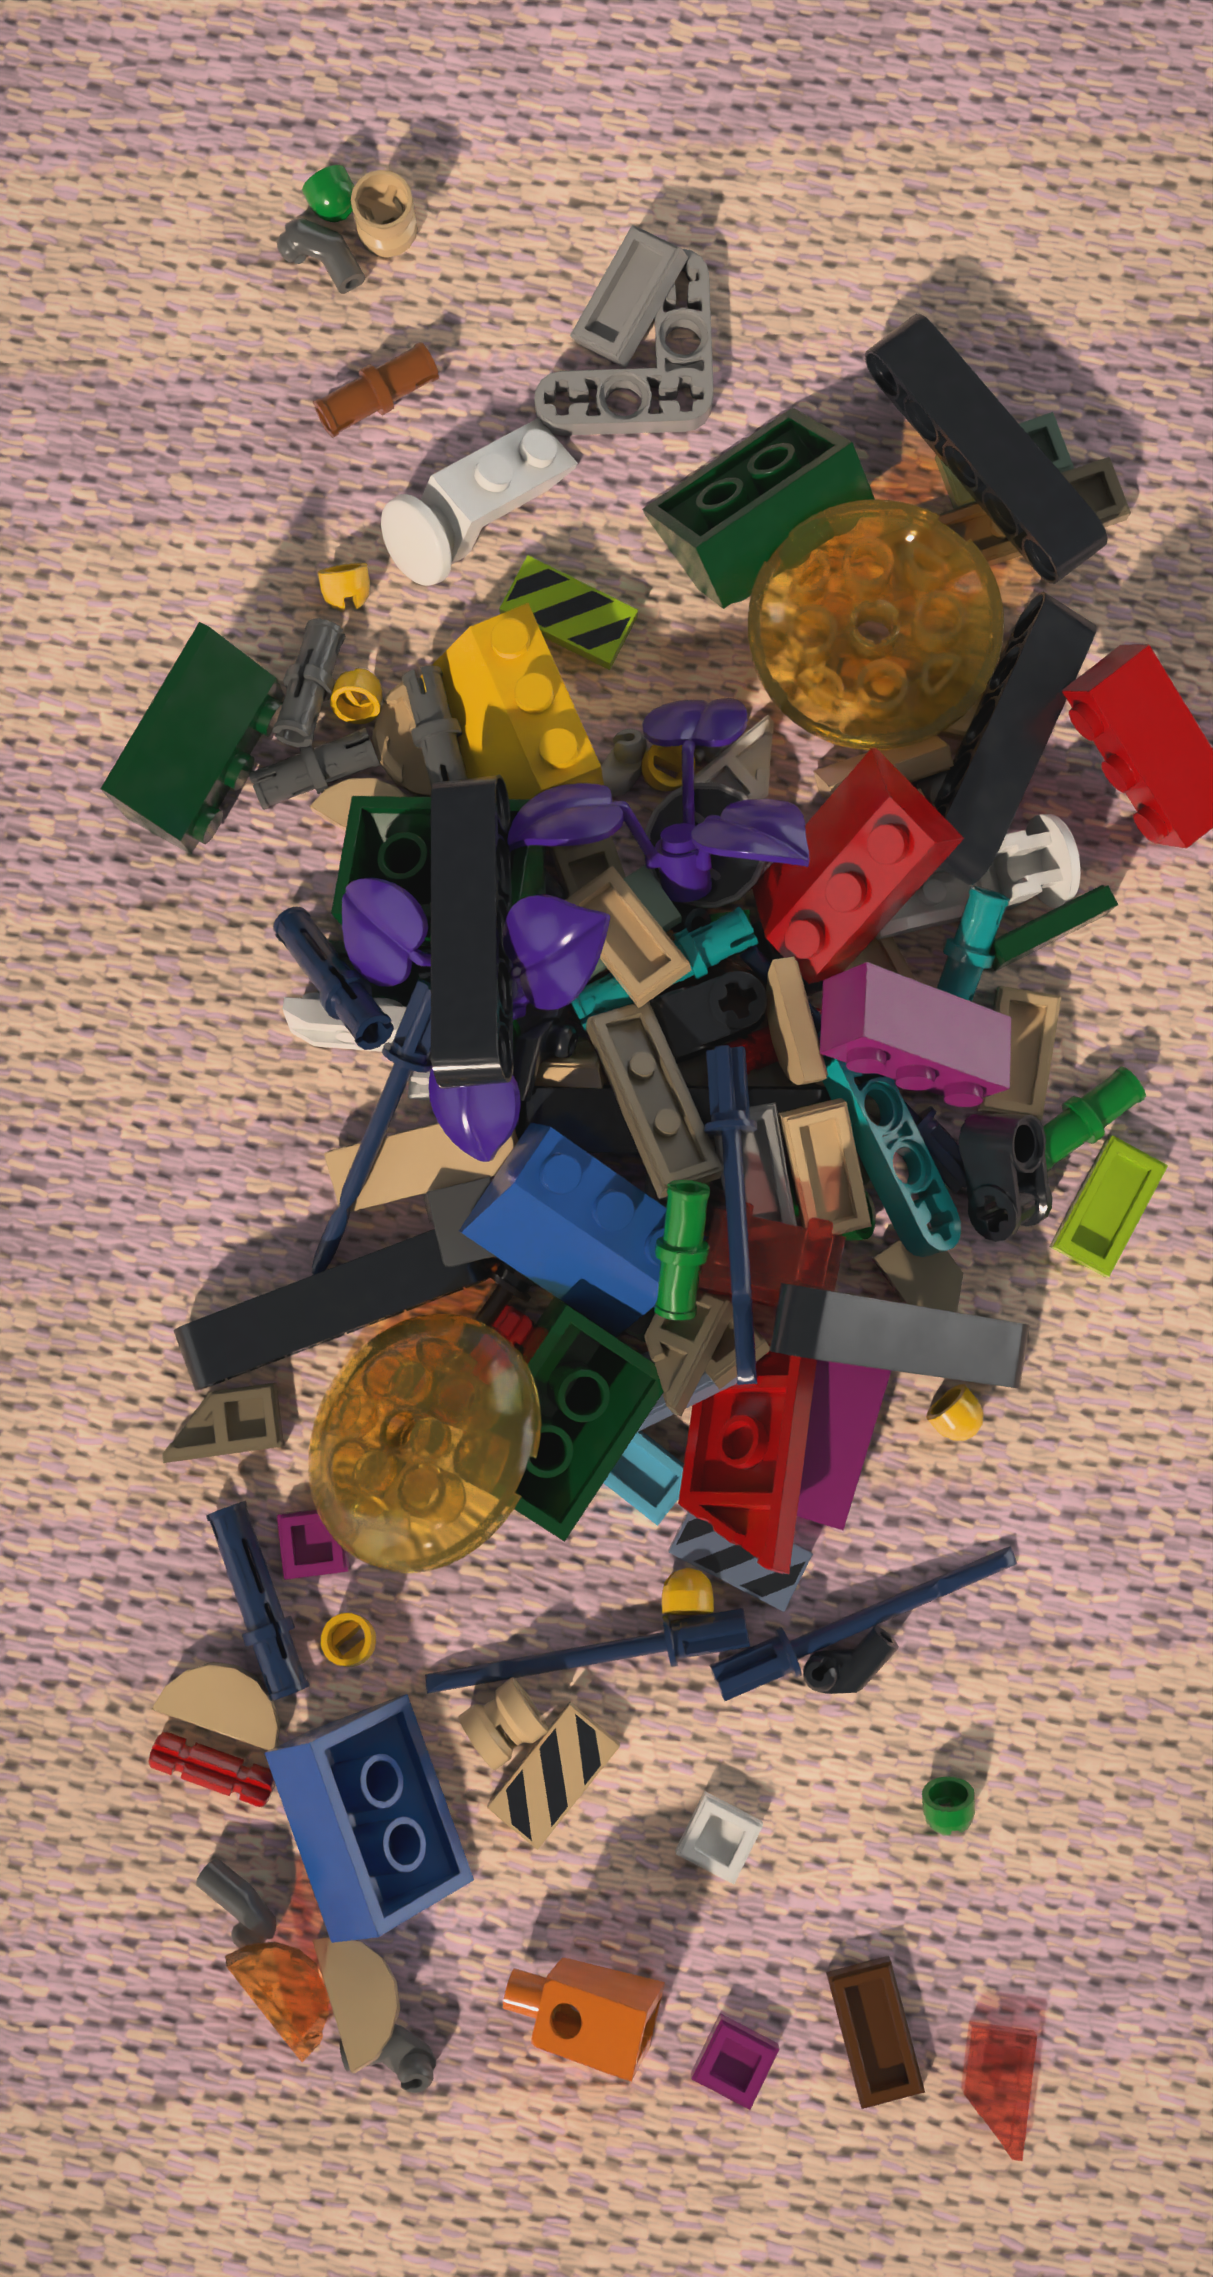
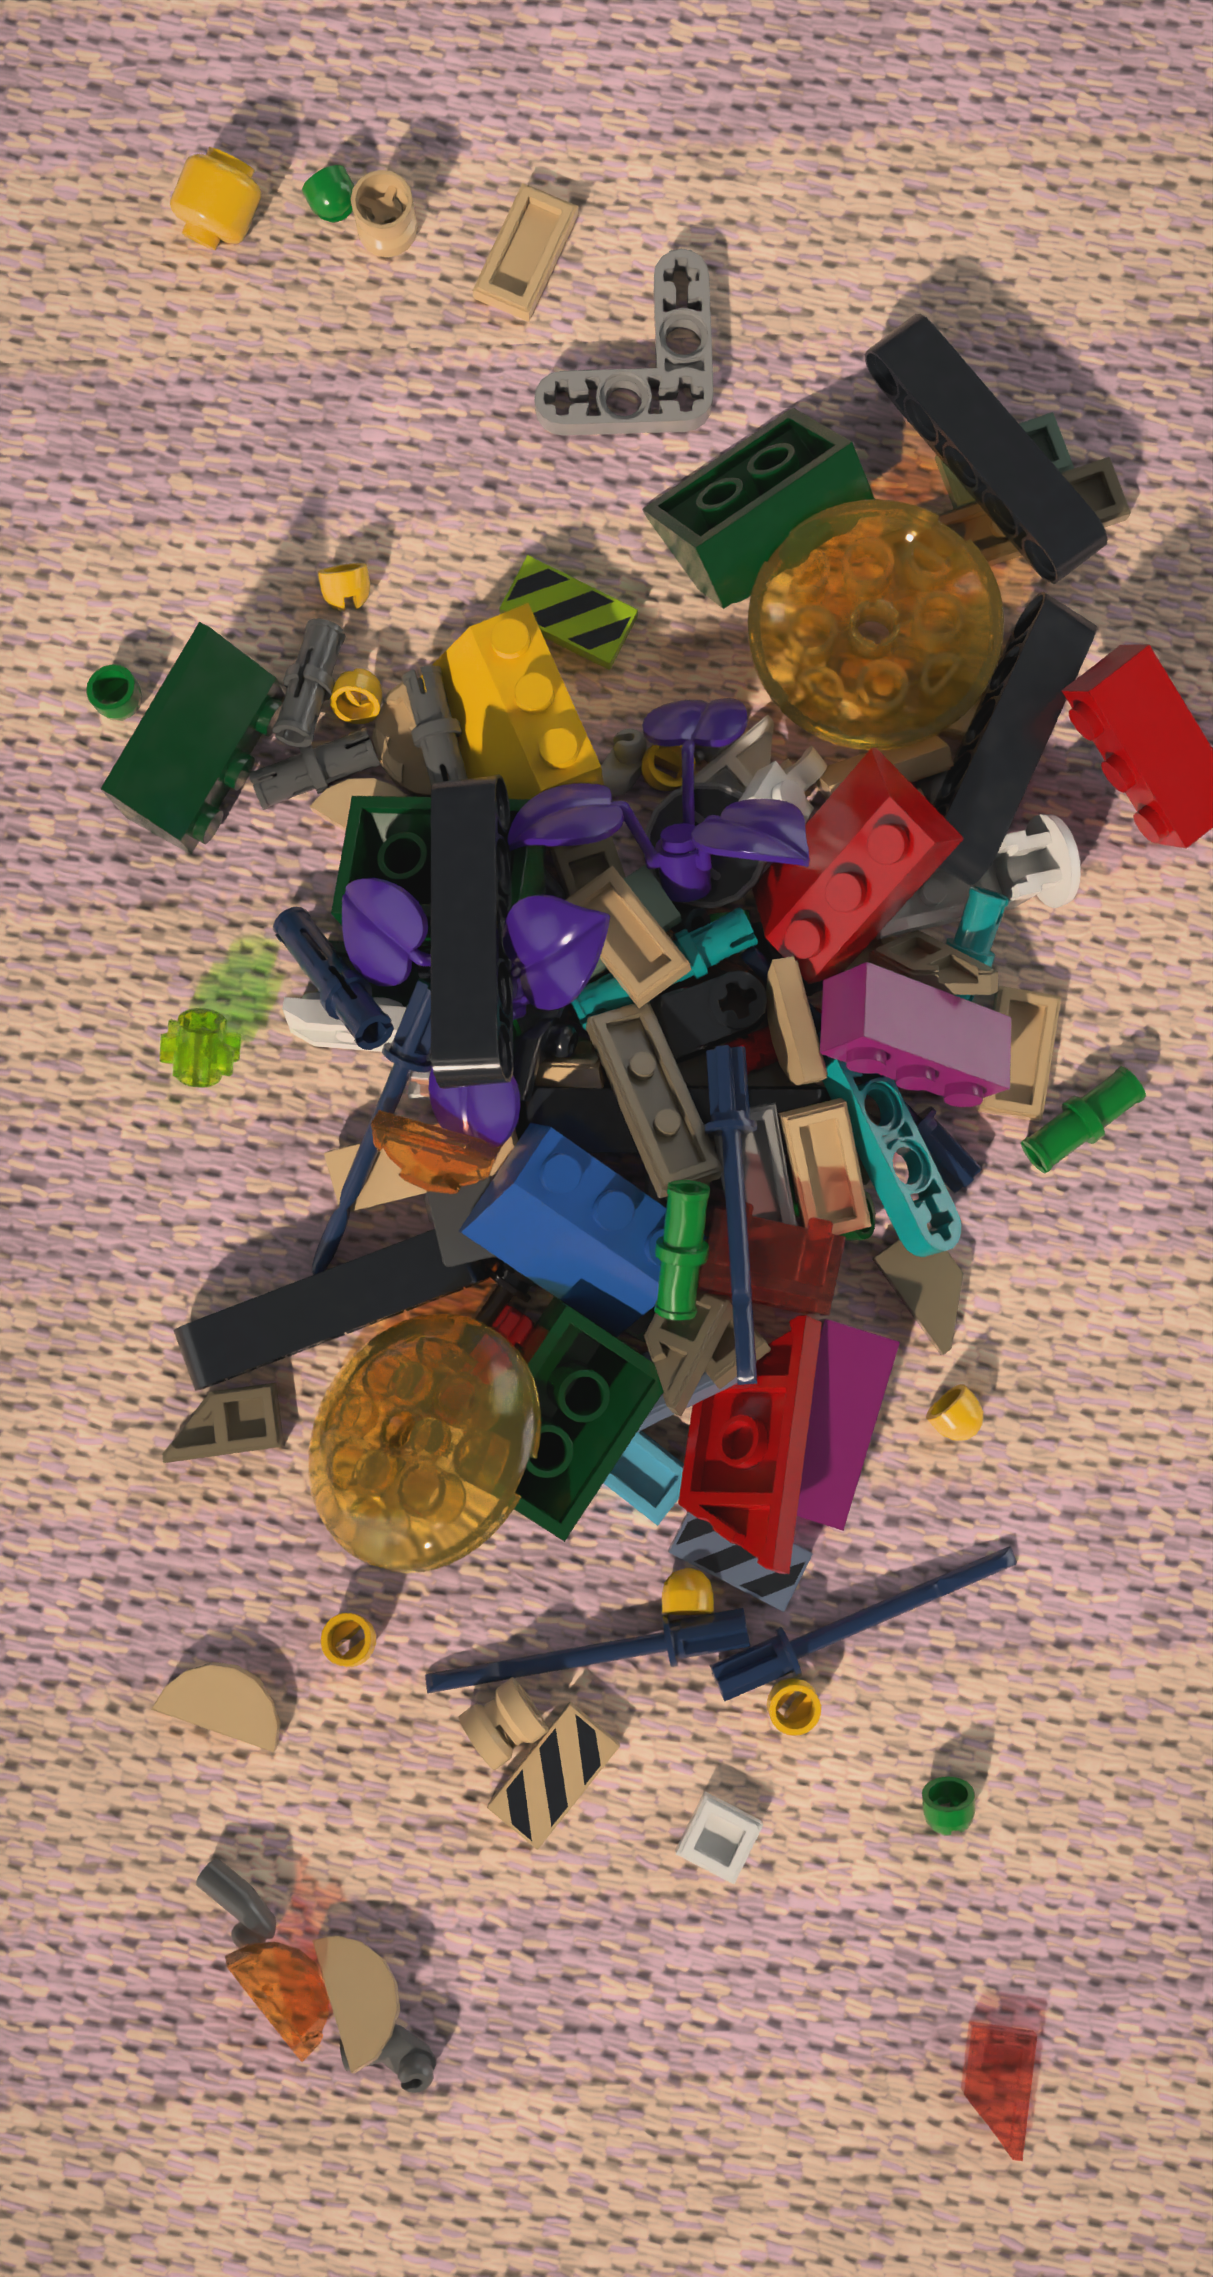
red axle [148,1732,275,1807] -> none
dark blue pin [206,1501,310,1701] -> none
blue slope [265,1694,474,1943] -> none
dark grey arm [277,218,365,294] -> none
magenta tile [277,1506,350,1580] -> none
dark orange pin [313,342,439,438] -> none
white piece [381,418,578,586] -> none
orange torso [503,1958,665,2081] -> none
light grey tile [570,225,688,369] -> none
magenta tile [691,2013,780,2110] -> none
beam [770,1283,1030,1389] -> none
black arm [803,1626,899,1694] -> none
reddish brown tile [826,1956,925,2109] -> none
black piece [959,1114,1052,1242] -> none
dark green tile [990,885,1119,972] -> none
lime tile [1049,1135,1168,1277] -> none
none -> green hinge [86,664,142,721]
none -> clear neon green gear [159,1008,241,1088]
none -> yellow head [170,147,261,251]
none -> clear orange tile [371,1110,503,1194]
none -> tan tile [473,183,578,322]
none -> white plate [739,746,827,823]
none -> yellow hinge [767,1677,821,1736]
none -> dark tan tile [869,930,998,995]

